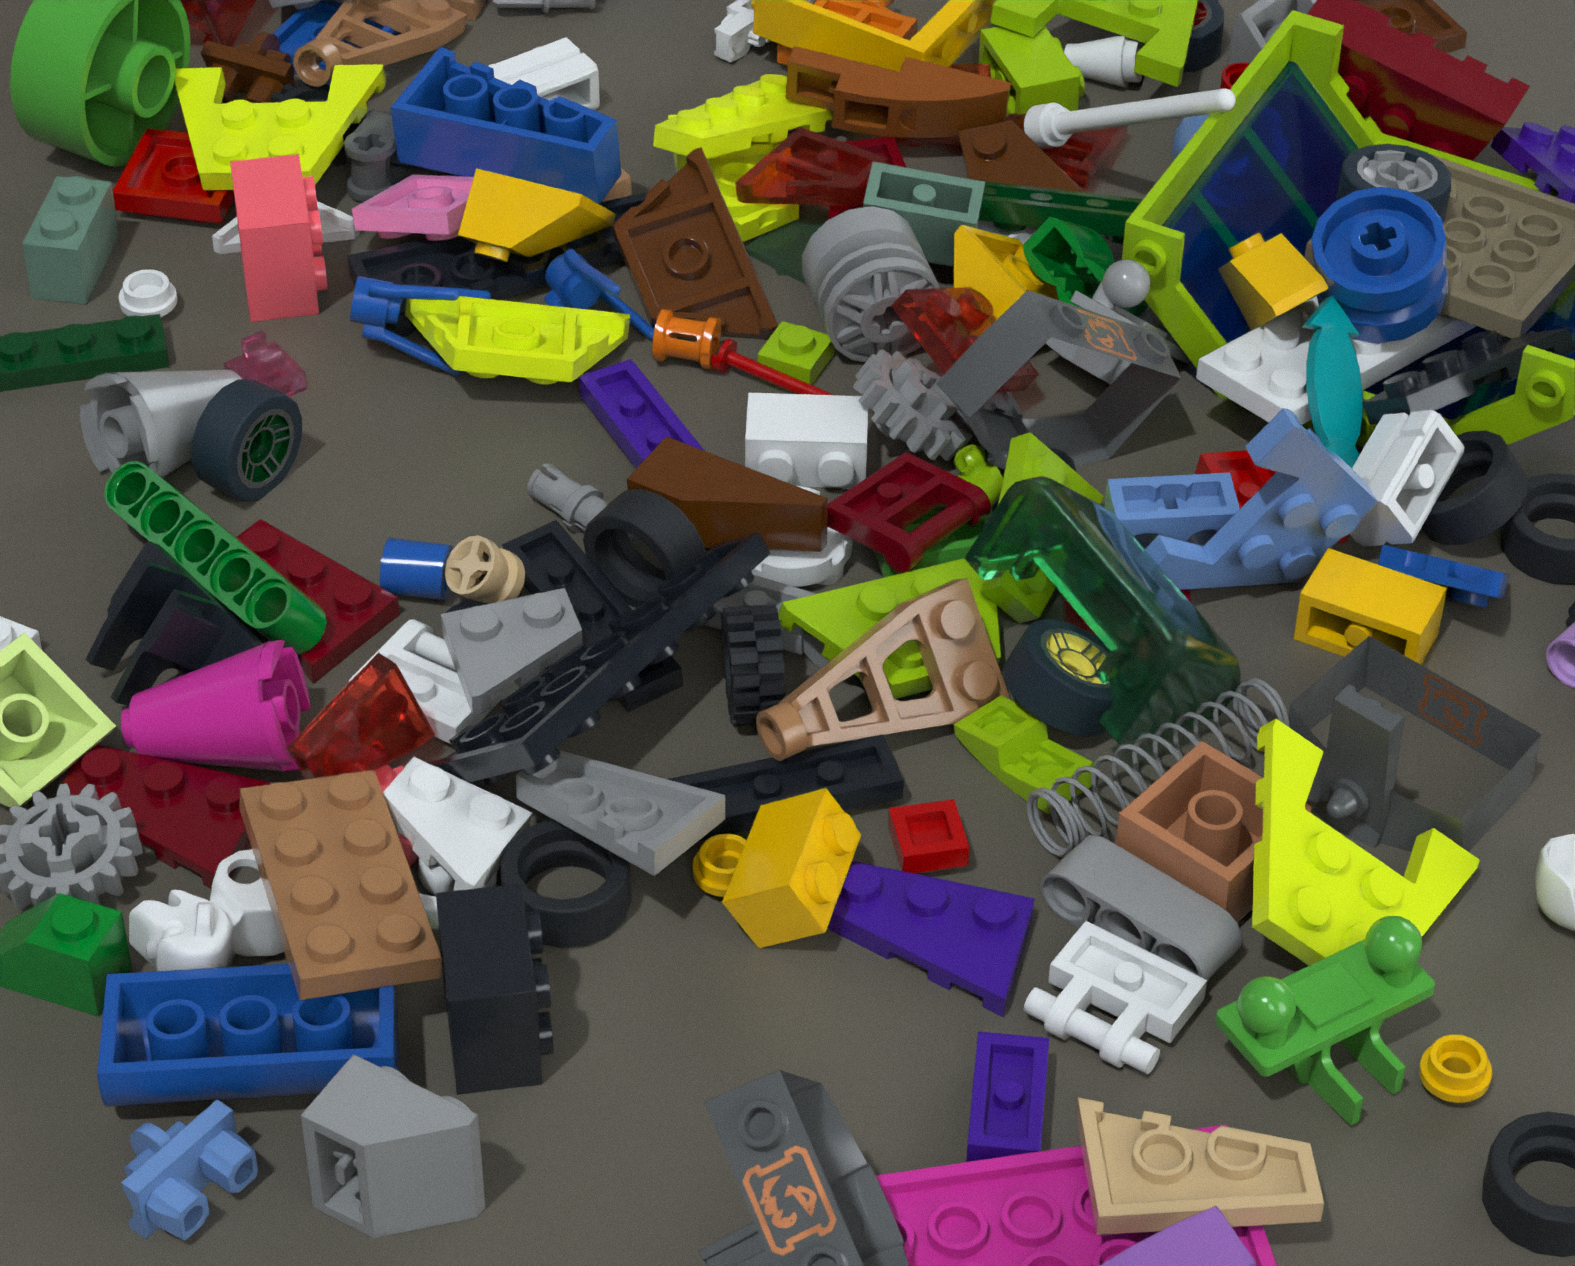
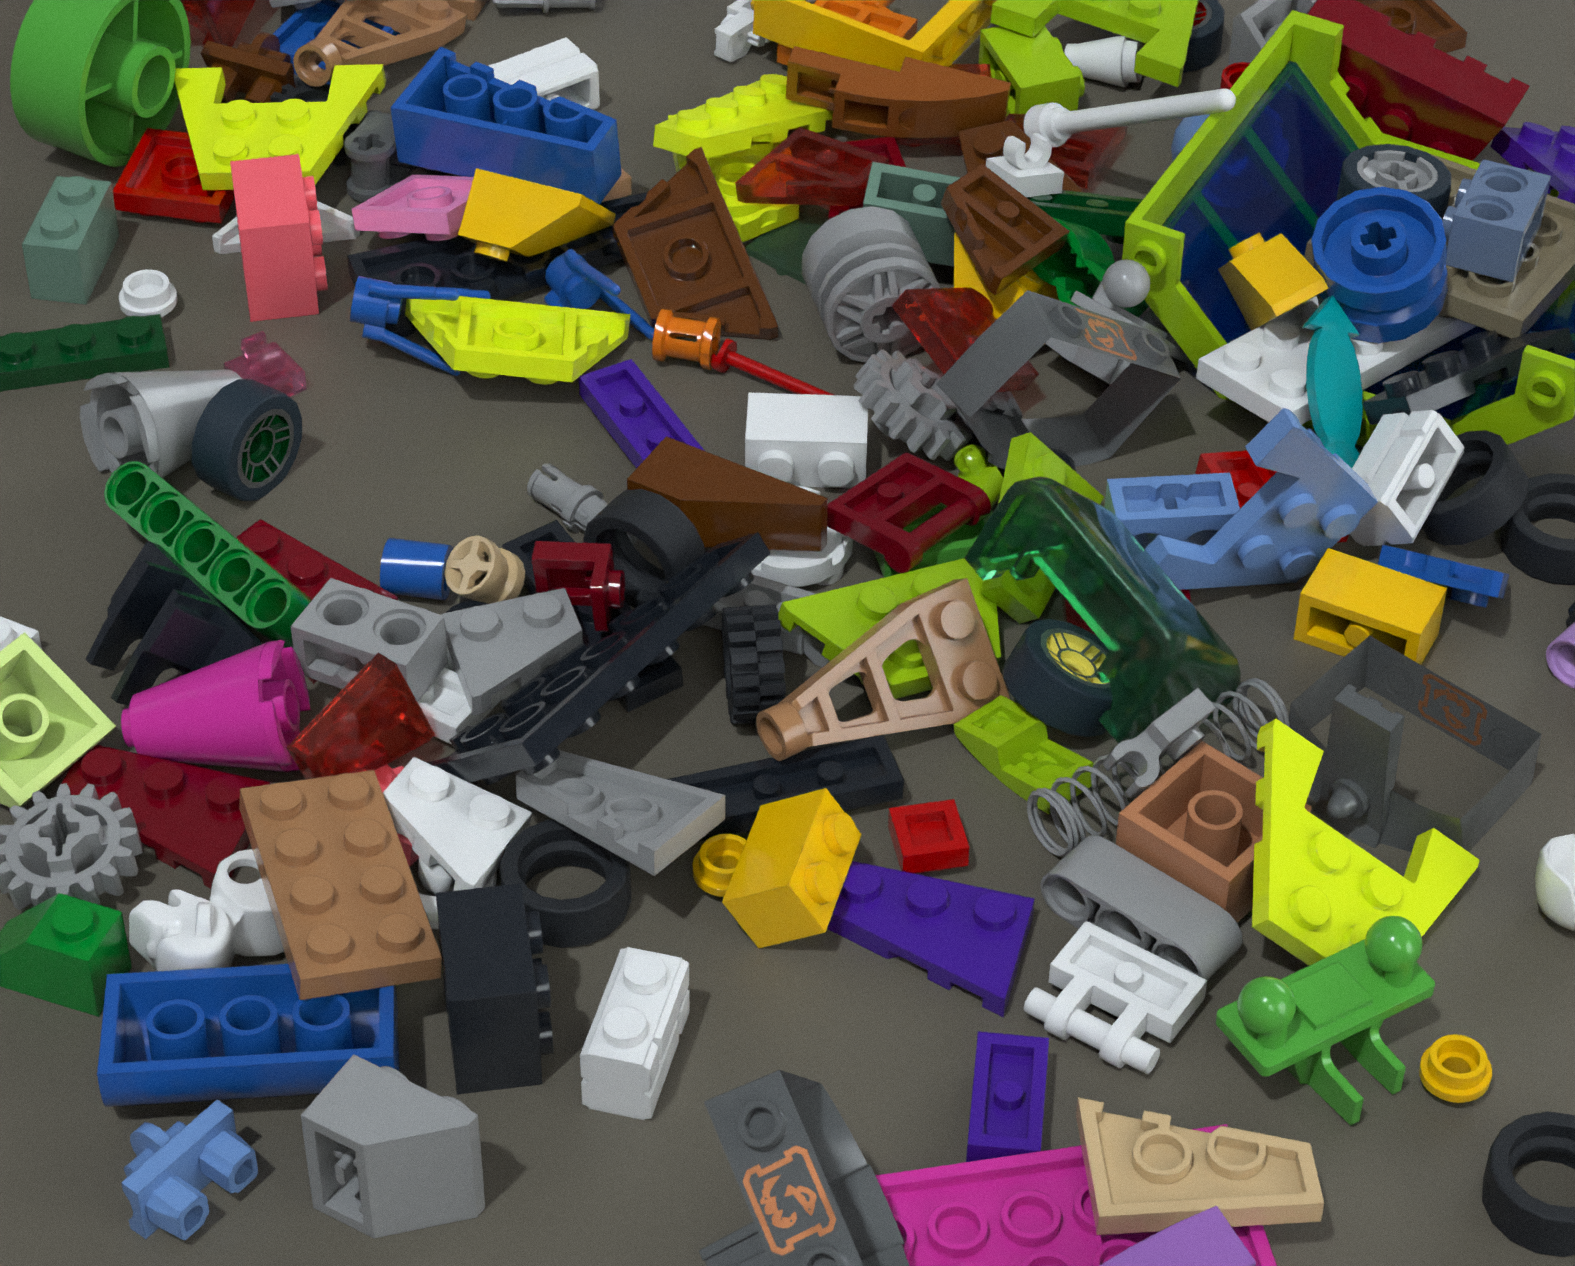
lime plate [757,321,835,385] -> none
none -> light grey brick [291,578,448,712]
none -> dark red bracket [532,541,626,632]
none -> white brick [580,947,690,1120]
none -> reddish brown wing [941,164,1070,295]
none -> white tile [986,133,1064,197]
none -> light grey plate [1102,688,1216,798]
none -> sand blue brick [1442,159,1551,282]

